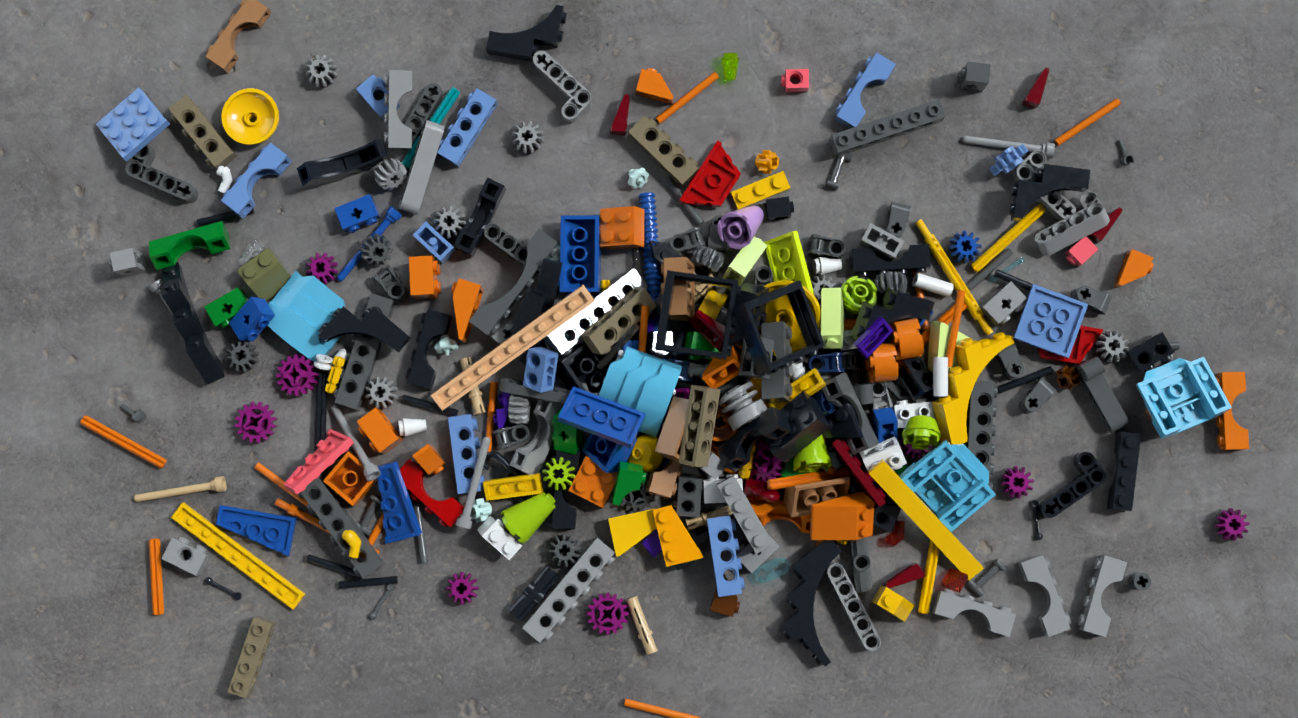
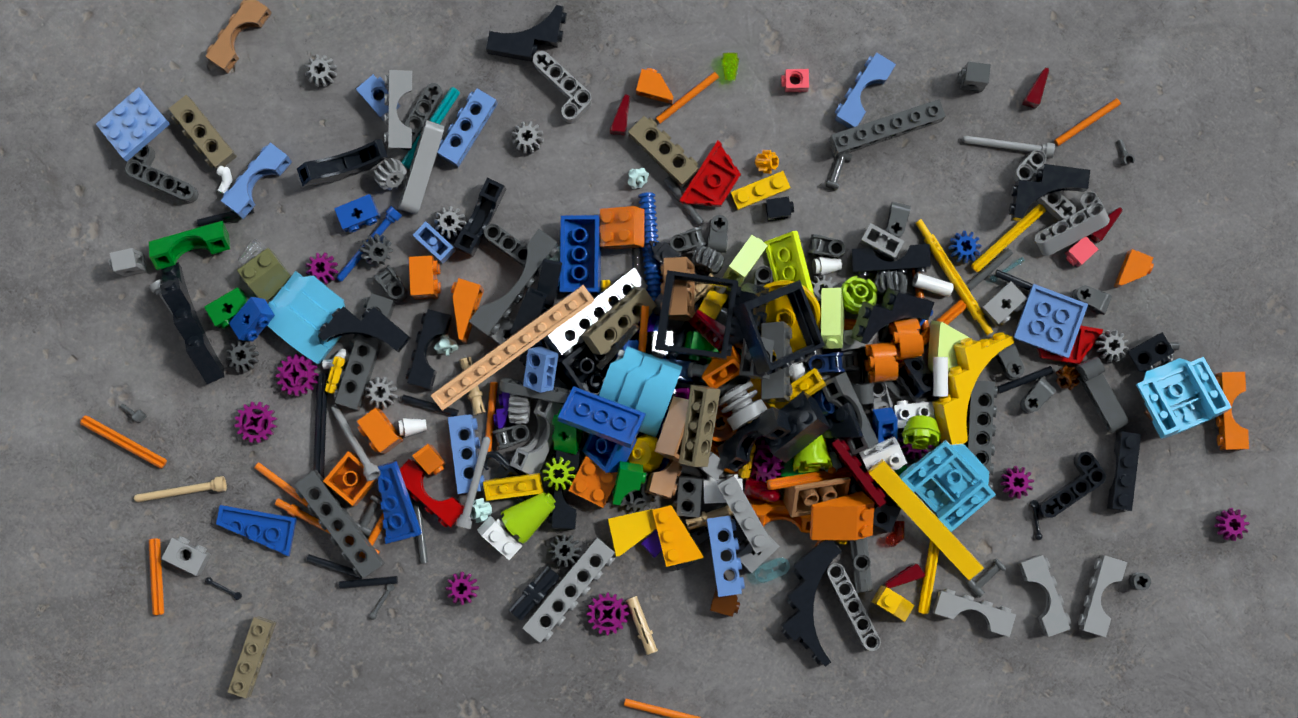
yellow tile [171,502,306,610] -> none
yellow dish [221,88,279,145] -> none
coral wing [283,429,354,494] -> none
white bush [314,354,333,370] -> none
yellow arm [342,530,361,558] -> none
lavender cone [718,206,764,249] -> none
dark purple tile [854,317,893,358] -> none
clear red tile [941,568,968,593] -> none
orange bar [946,290,966,367] -> none
medium blue gear [990,144,1028,176] -> none

